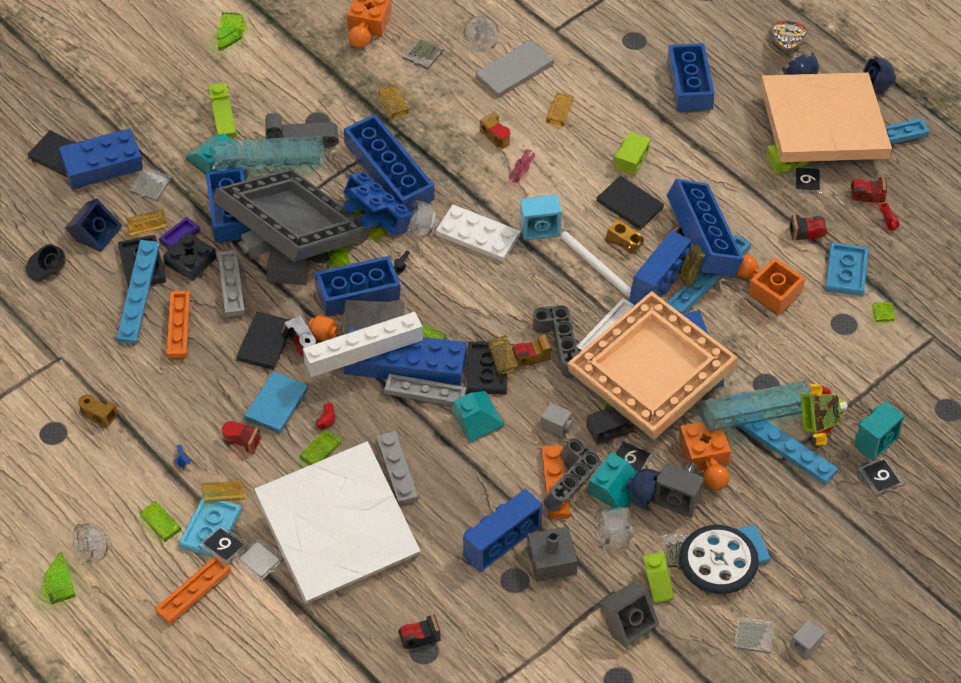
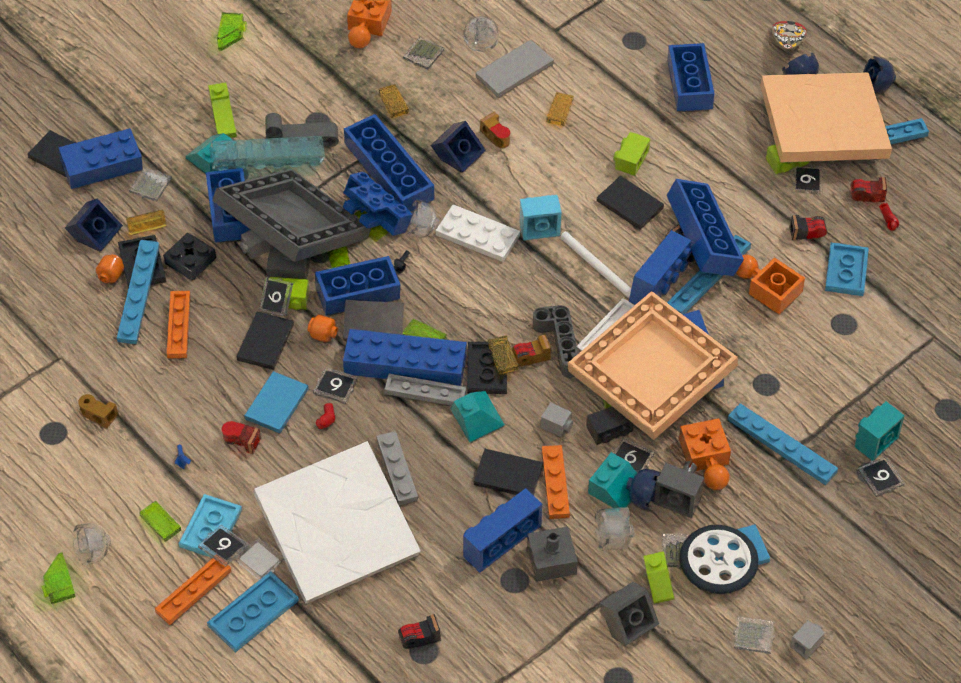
black cap [26,244,66,281] -> none
dark purple tile [159,217,200,249] -> none
clear yellow tile [201,481,245,502] -> none
light grey plate [218,250,245,317] -> none
leg [280,315,316,355] -> none
clear neon green tile [300,429,342,465] -> none
white brick [303,312,423,377] -> none
clear pink pin [509,150,535,182] -> none
dark grey beam [544,438,600,512] -> none
pearl gold leg [605,218,644,254] -> none
clear yellow tile [679,244,705,287] -> none
clear light blue brick [698,381,811,432] -> none
torso [800,384,847,446] -> none
clear neon green tile [872,302,896,322] -> none
none -> orange head [96,254,124,283]
none -> dark azure tile [207,571,299,653]
none -> piece [259,277,293,316]
none -> lime slope [269,277,309,310]
none -> piece [313,367,358,404]
none -> dark blue slope [430,121,486,172]
none -> black tile [474,448,543,495]

